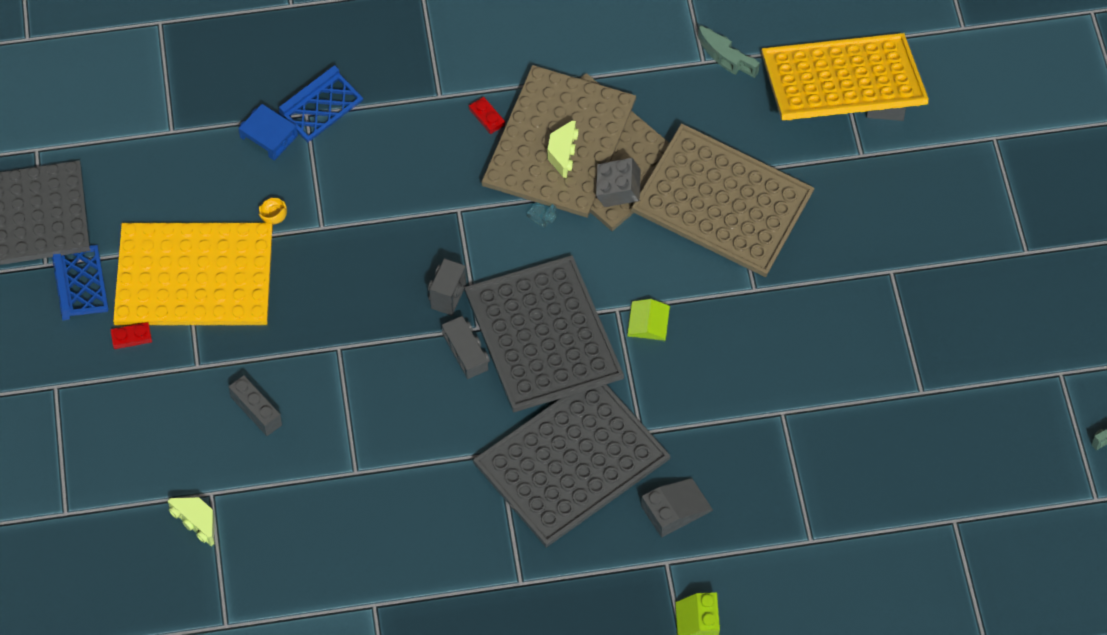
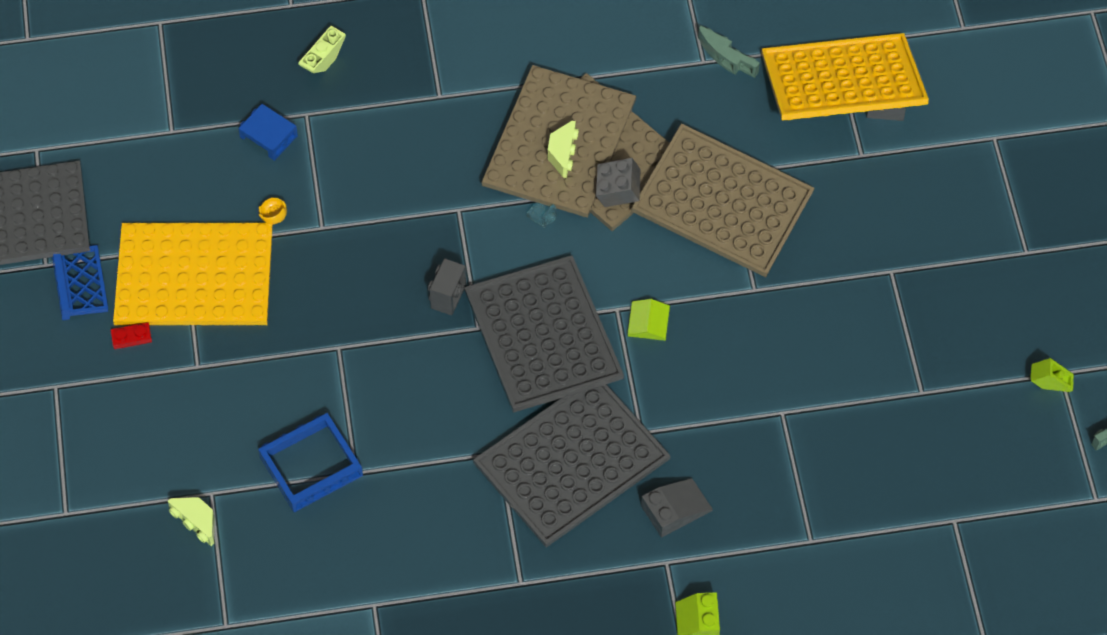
dark grey brick [228,375,282,436] -> none
blue fence [279,65,363,143] -> none
dark grey brick [442,316,490,379] -> none
red plate [469,97,505,134] -> none
none -> blue window [258,413,363,512]
none -> yellowish green slope [298,26,346,73]
none -> lime slope [1030,358,1074,392]

